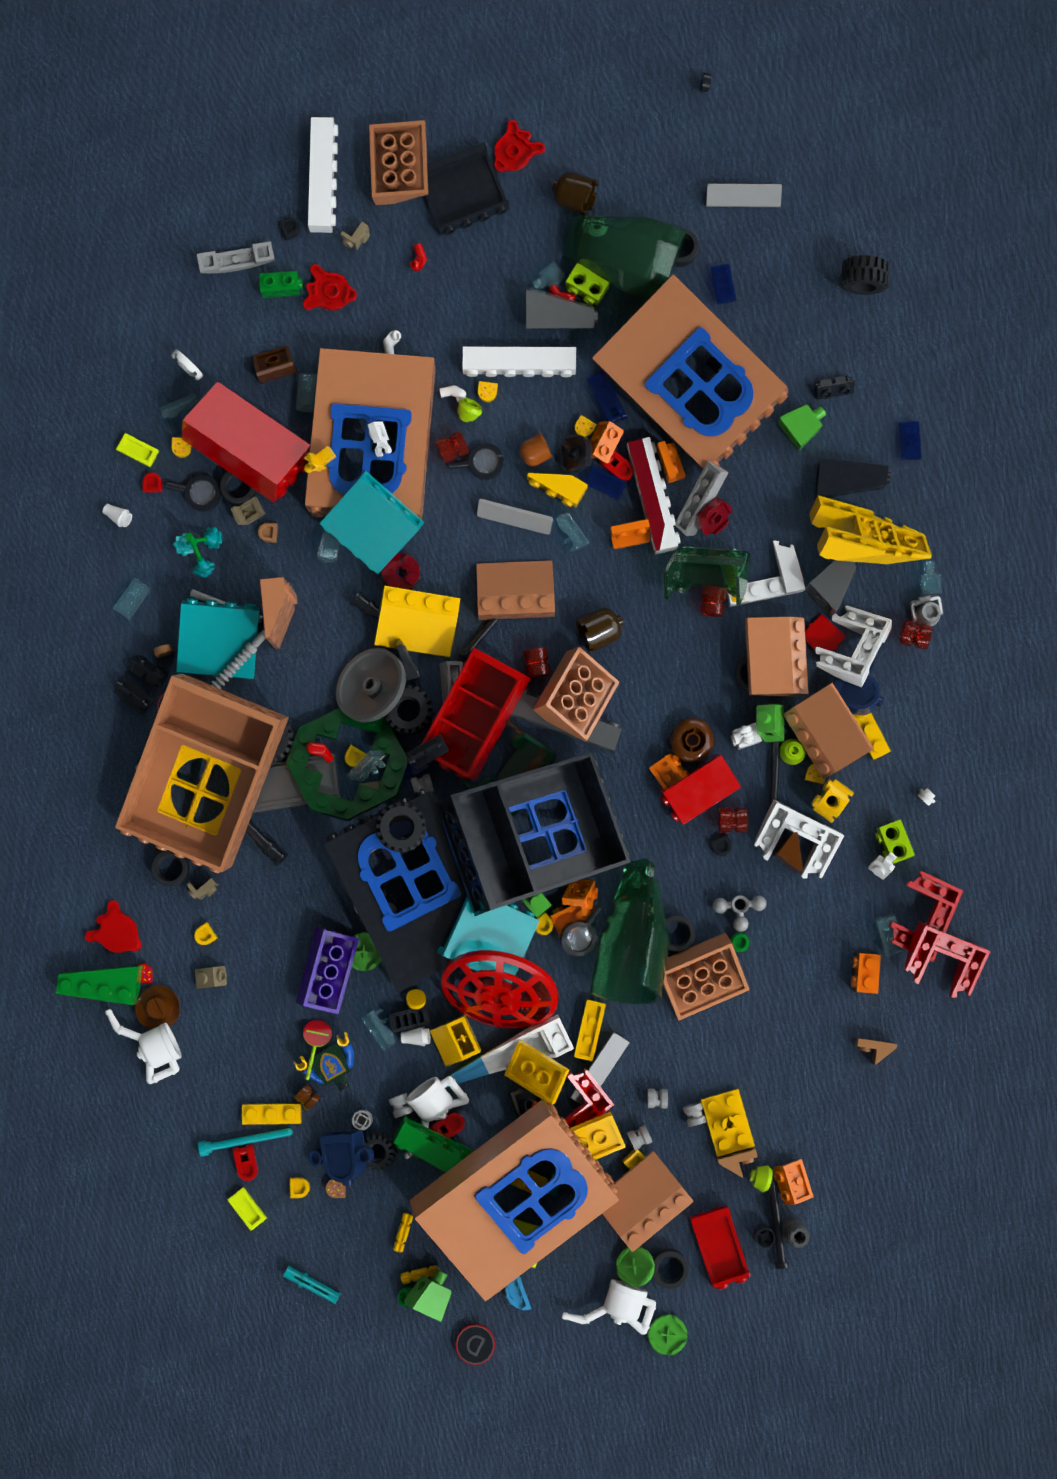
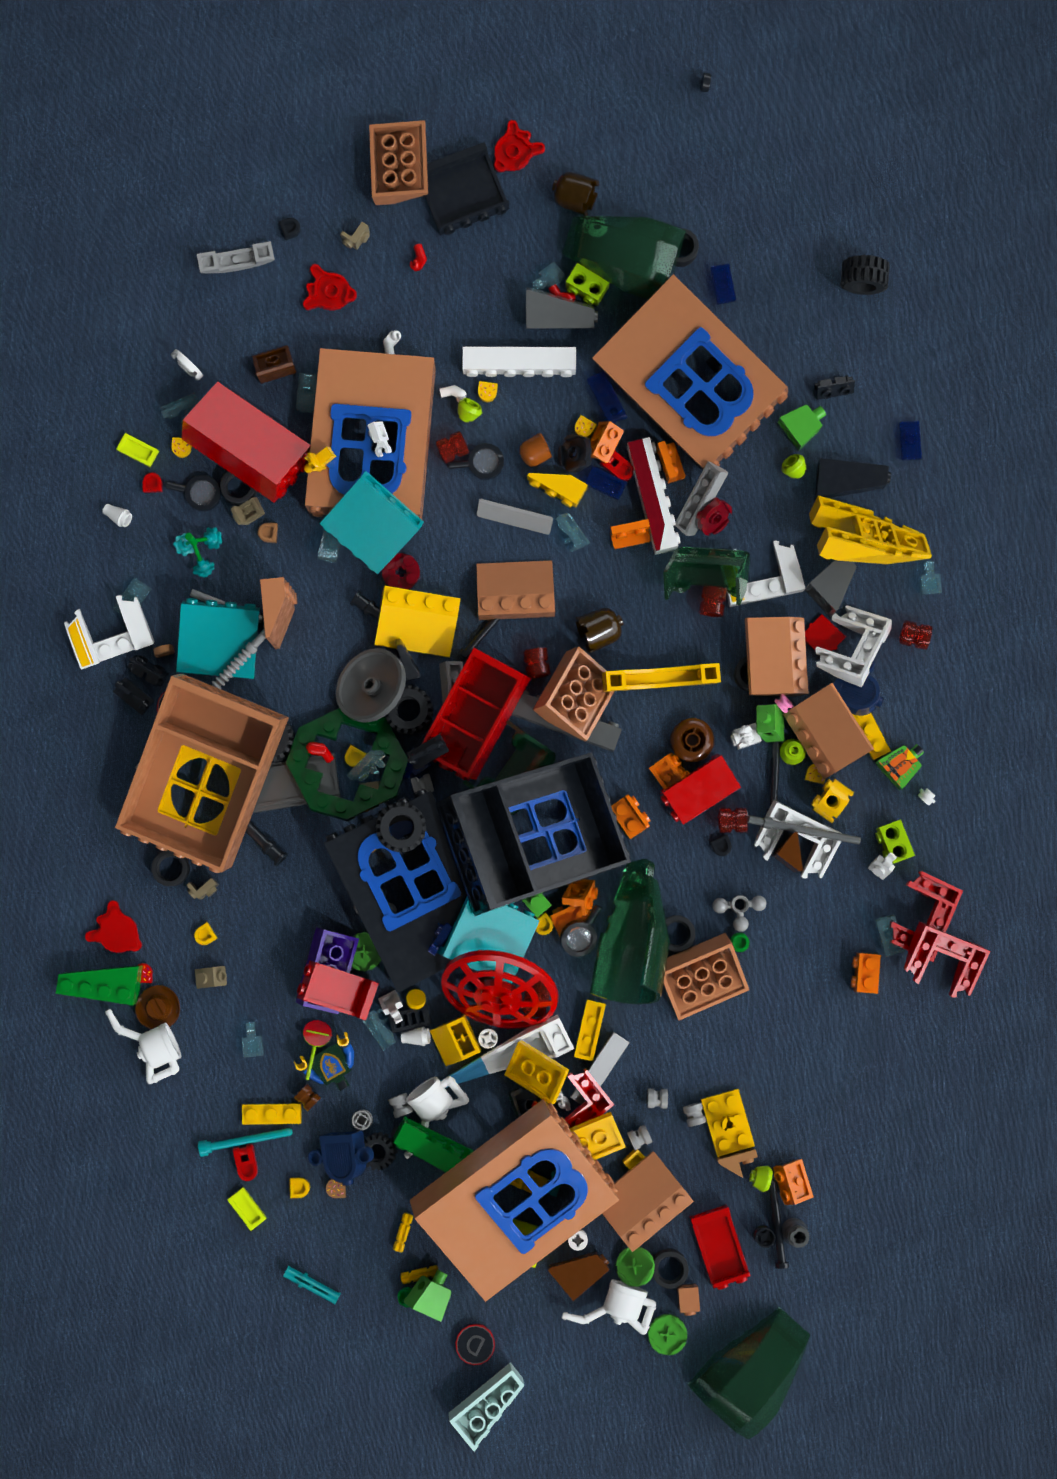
green brick [259,271,303,298] -> none
white brick [308,117,338,233] -> none
red plate [429,1113,465,1138] -> none
dark azure plate [505,1276,531,1310] -> none
light grey slope [706,184,782,207] -> none
medium nougat slope [854,1038,897,1065] -> none
light grey piece [909,595,943,628] -> none
none -> white wedge [64,595,155,670]
none -> clear light blue plate [242,1022,264,1058]
none -> panel [297,960,379,1020]
none -> white plate [378,990,403,1024]
none -> clear blue plate [428,922,453,956]
none -> light aqua wedge [449,1362,524,1452]
none -> white wheel [478,1028,498,1049]
none -> reddish brown slope [548,1251,610,1301]
none -> white piece [556,1091,571,1111]
none -> white wheel [568,1229,588,1251]
none -> yellow arch [602,663,721,692]
none -> orange bracket [611,794,650,839]
none -> nougat brick [677,1284,700,1316]
none -> clear green windscreen [688,1308,810,1440]
none -> dark grey bar [747,815,861,845]
none -> bright pink bush [775,694,793,713]
none -> lime cone [781,454,806,479]
none -> torso [875,744,924,790]

